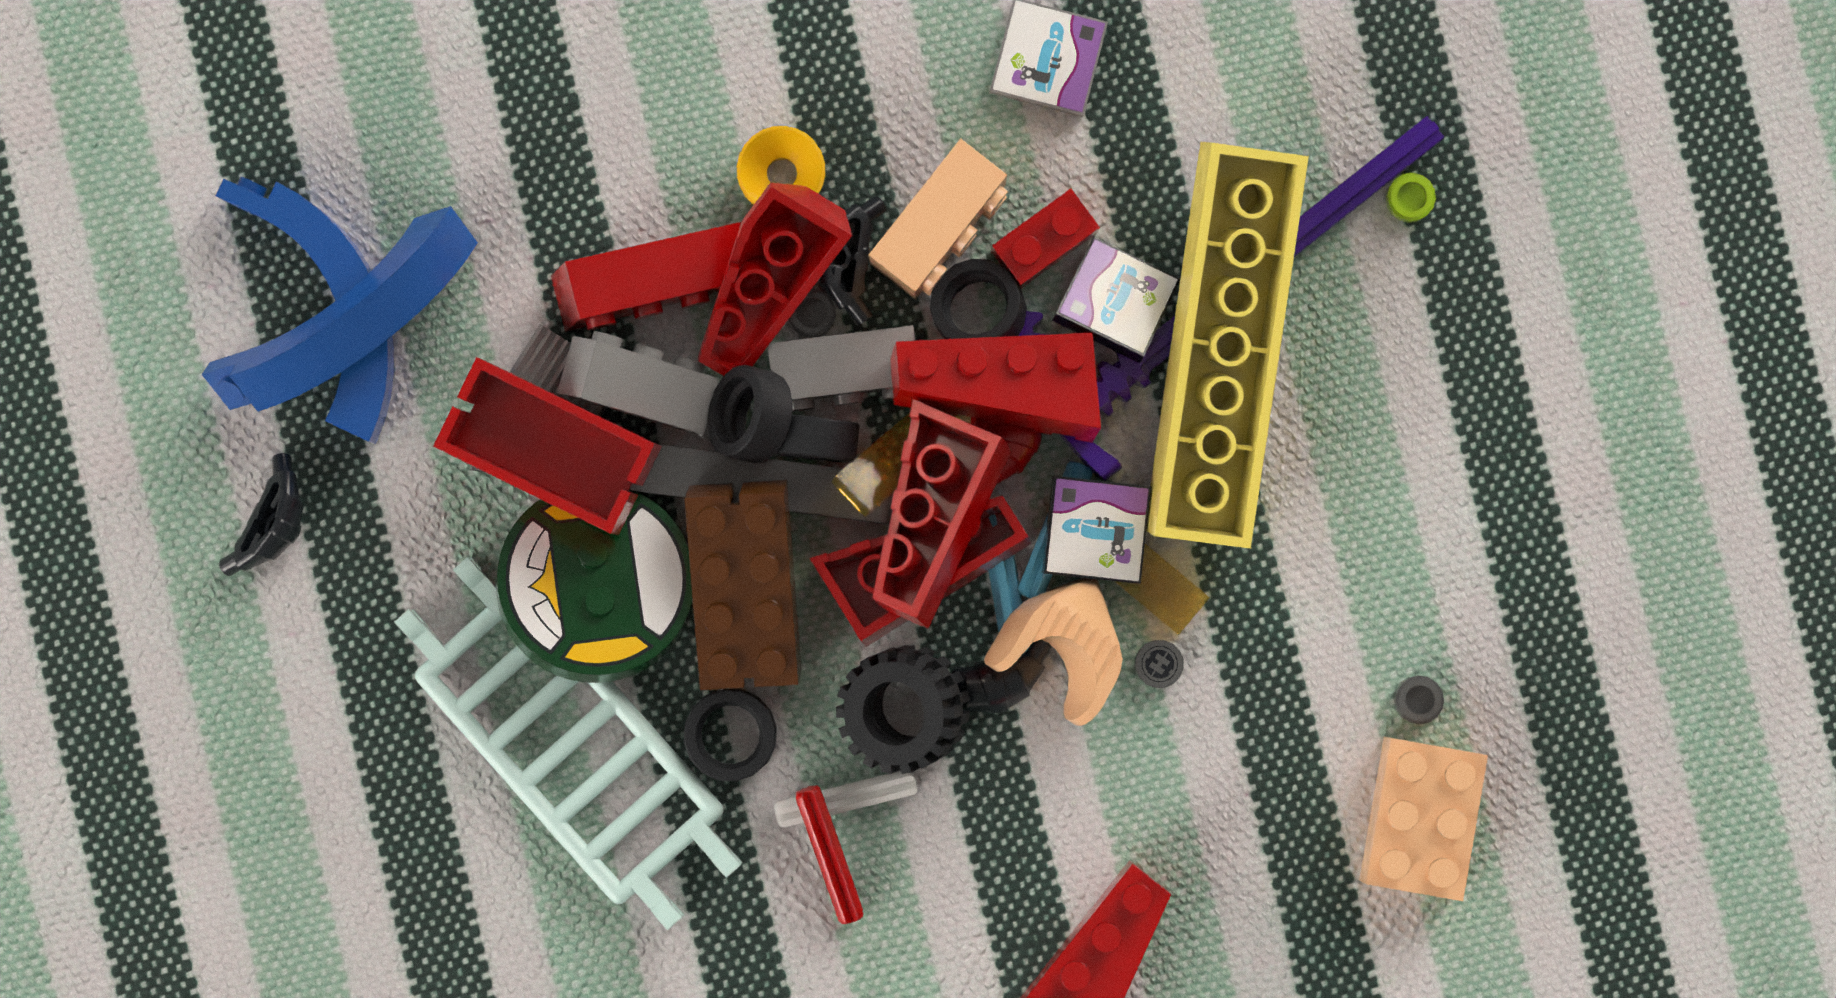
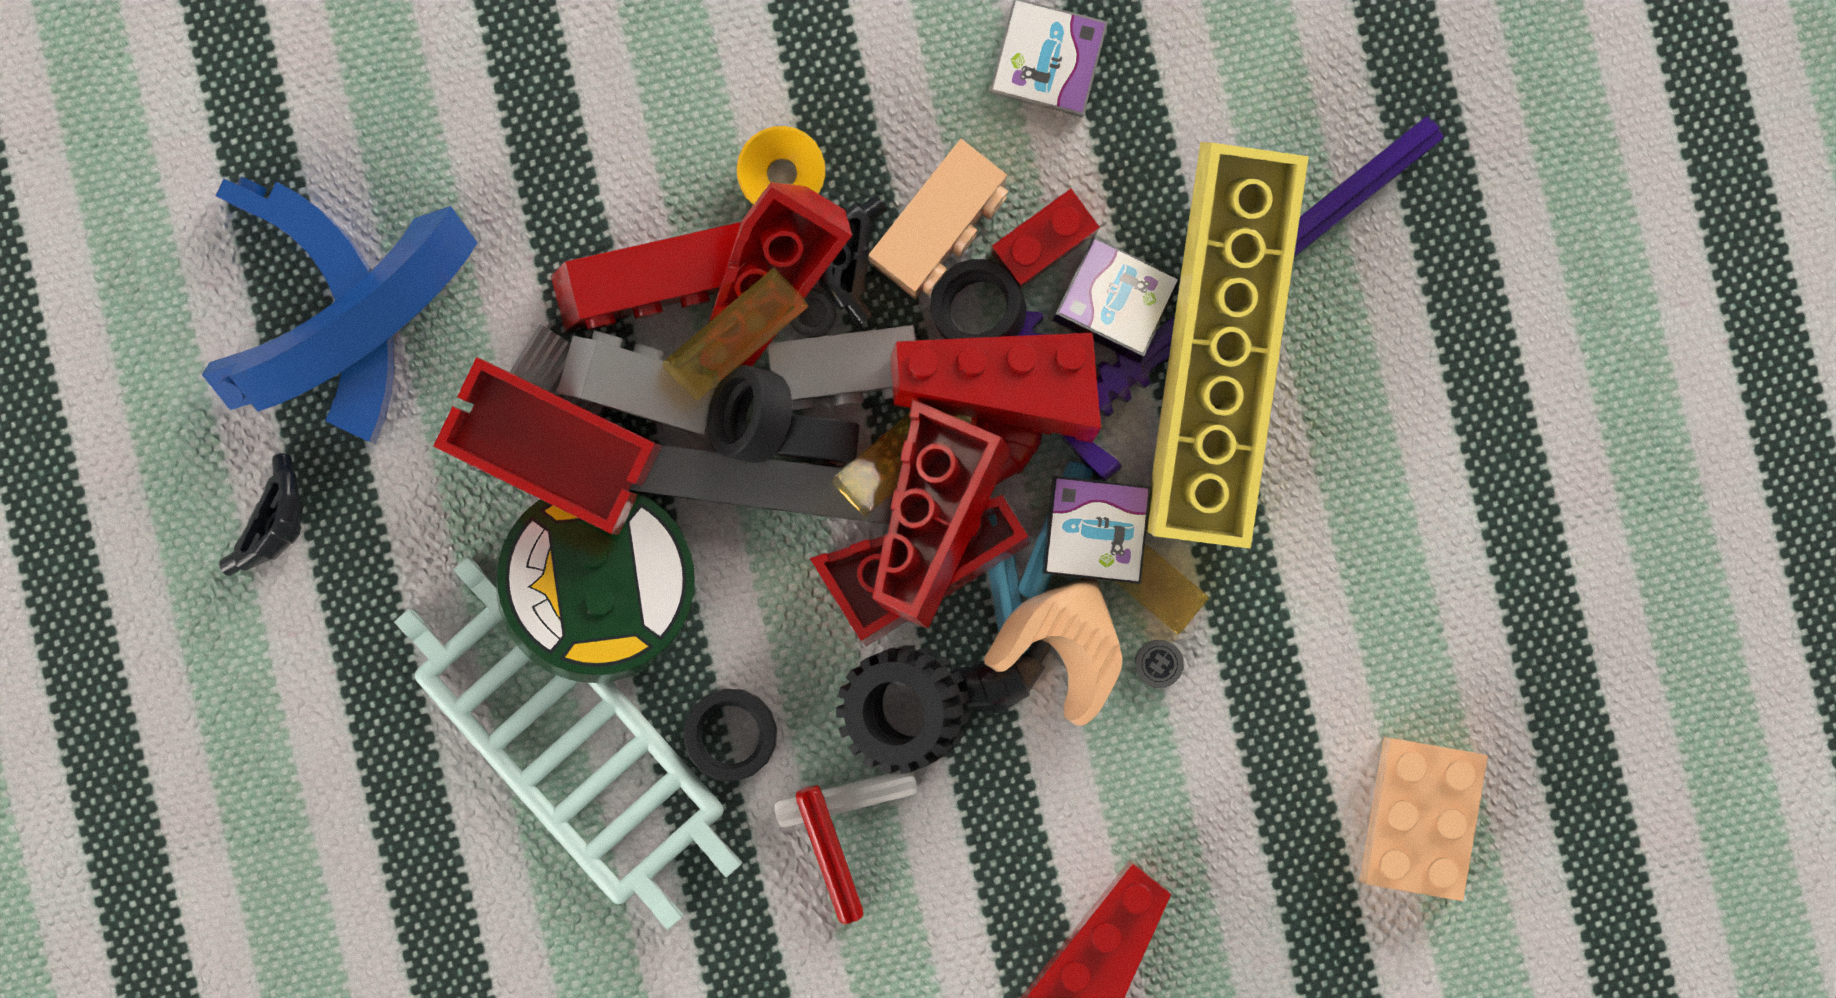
reddish brown piece [684,480,802,690] -> none
lime tile [1385,173,1436,223] -> none
dark grey tile [1393,675,1444,724] -> none
none -> clear yellow tile [663,268,809,401]

